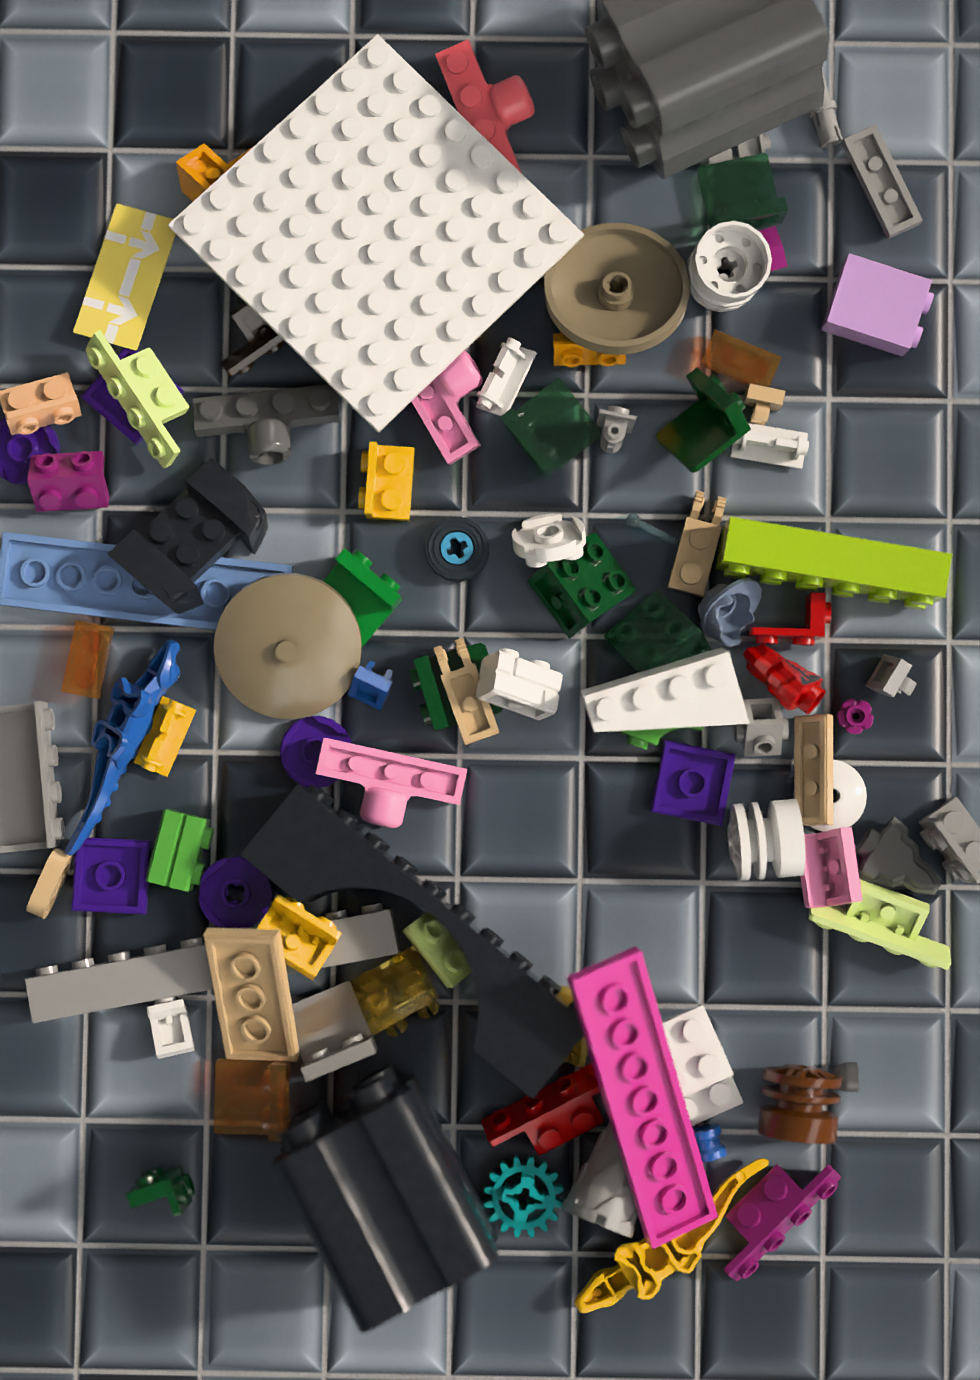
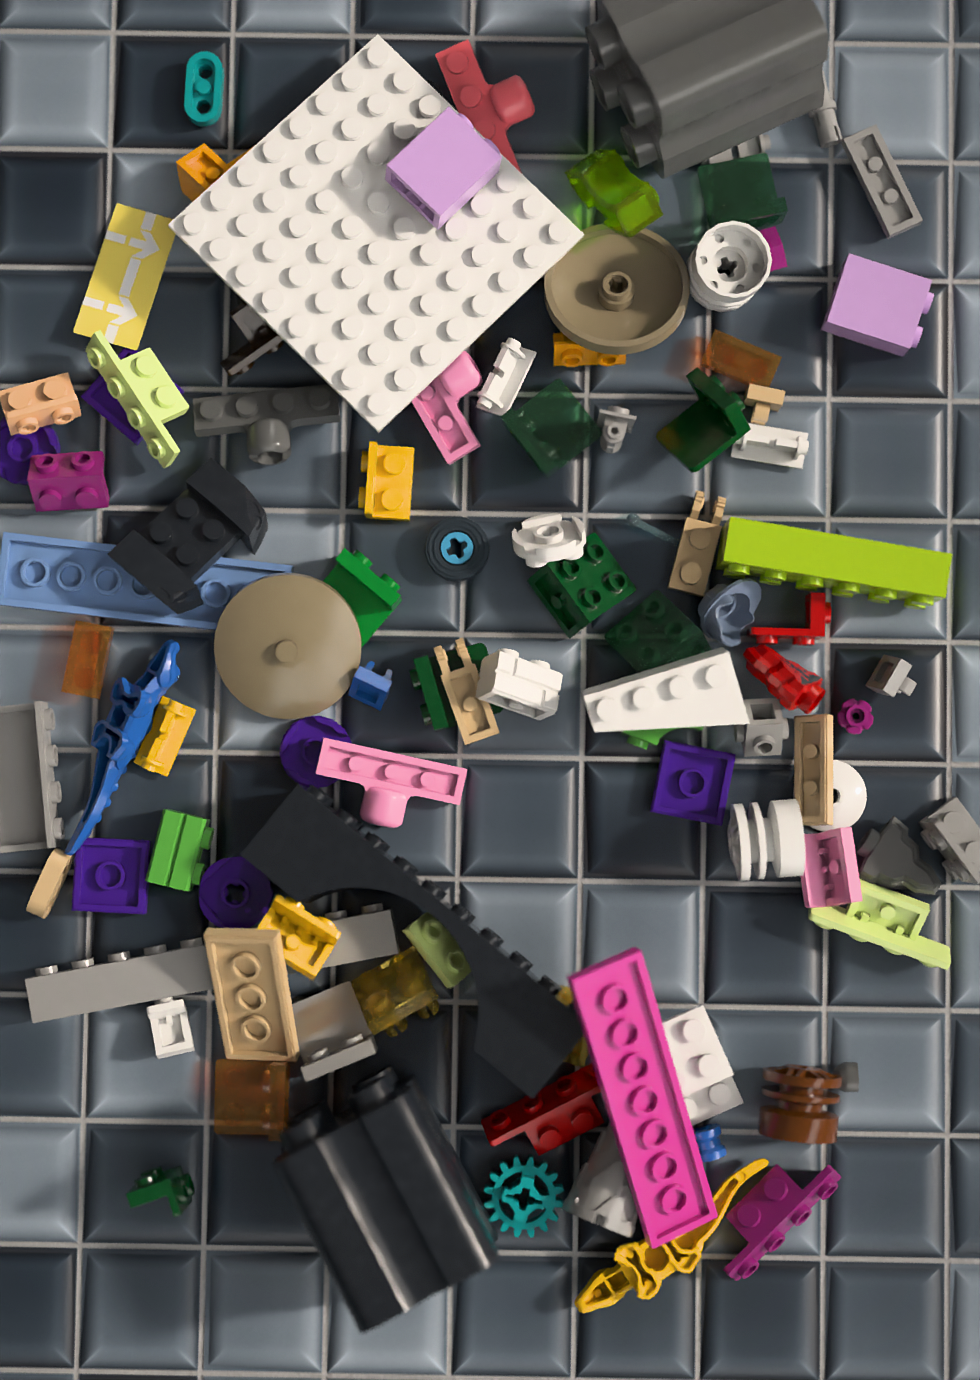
none -> teal plate [184,51,224,127]
none -> lavender brick [385,107,502,230]
none -> clear neon green brick [564,150,664,238]

